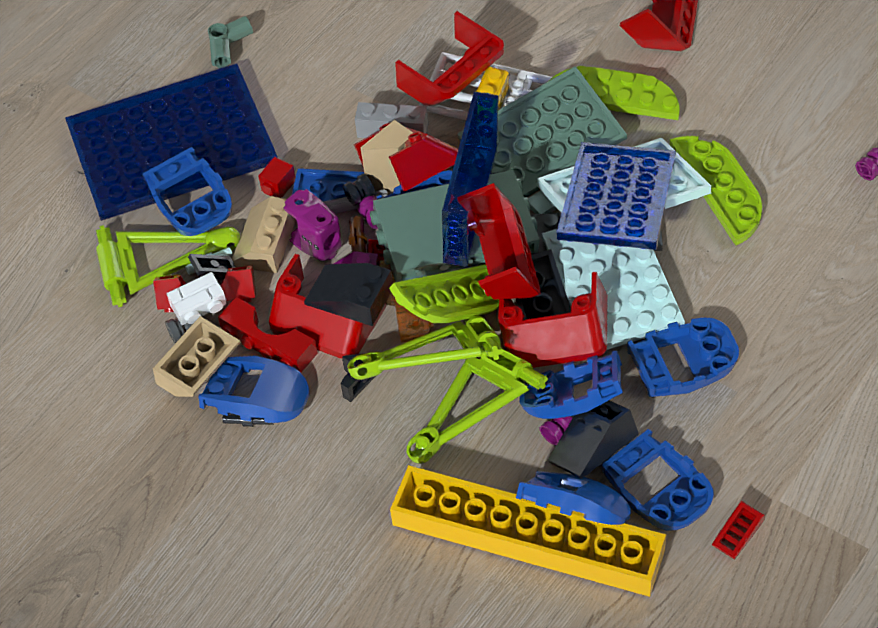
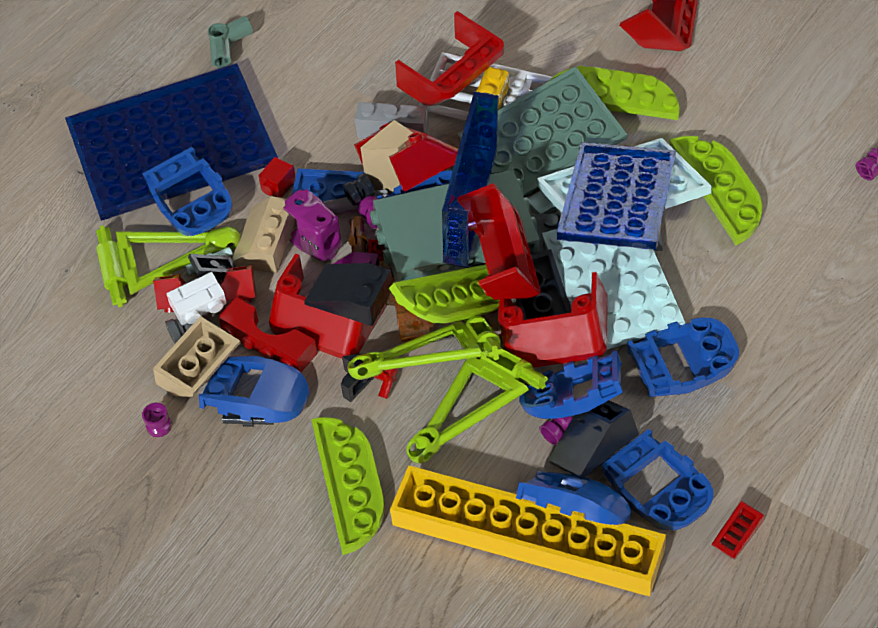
none -> magenta wheel [142,402,172,438]
none -> lime plate [311,417,385,556]
none -> red plate [374,368,398,399]

